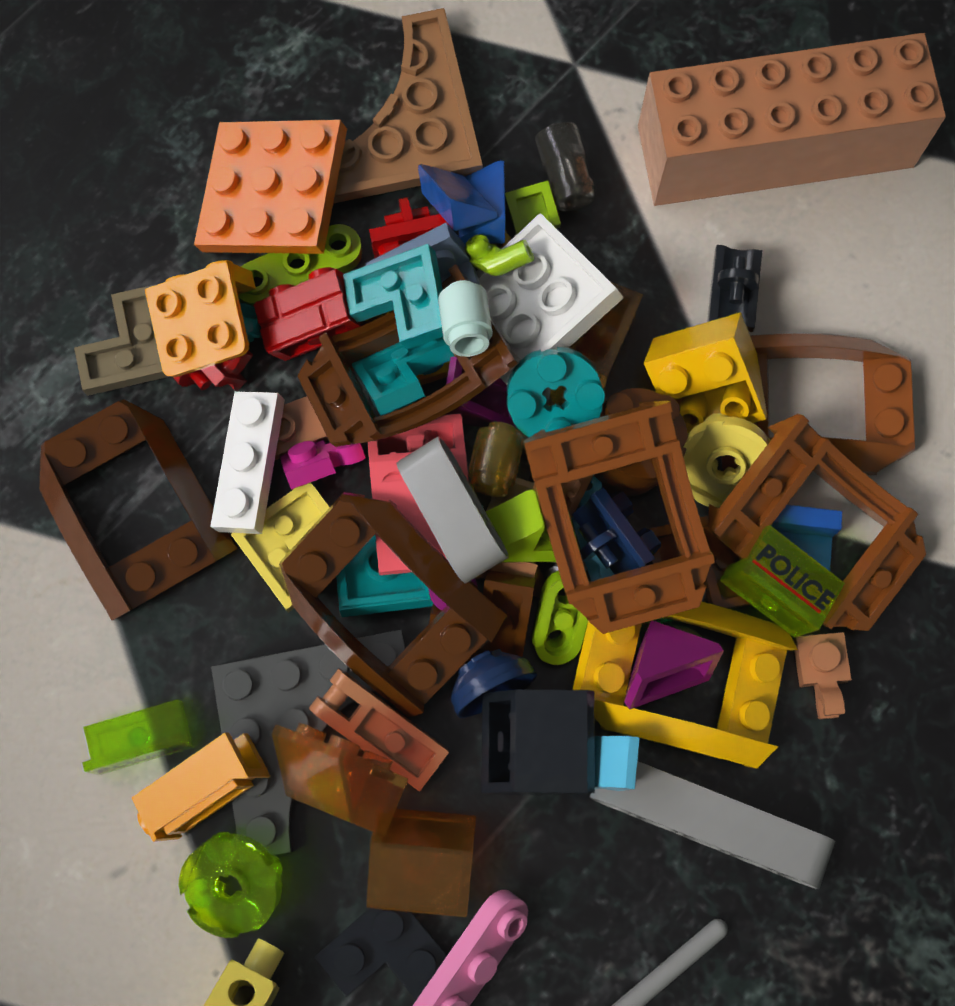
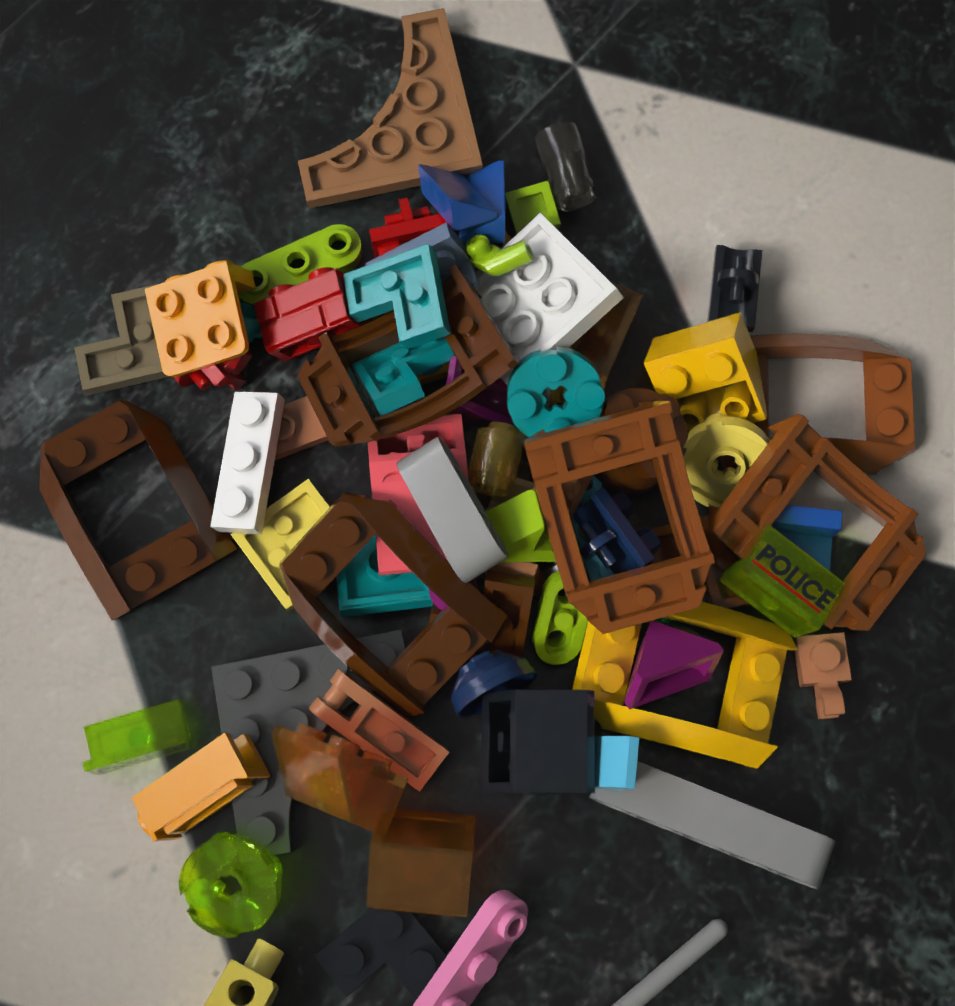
orange plate [194,120,347,254] -> none
dark pink plate [280,440,366,489] -> none
light aqua brick [438,280,493,357] -> none
nougat brick [638,33,946,206] -> none

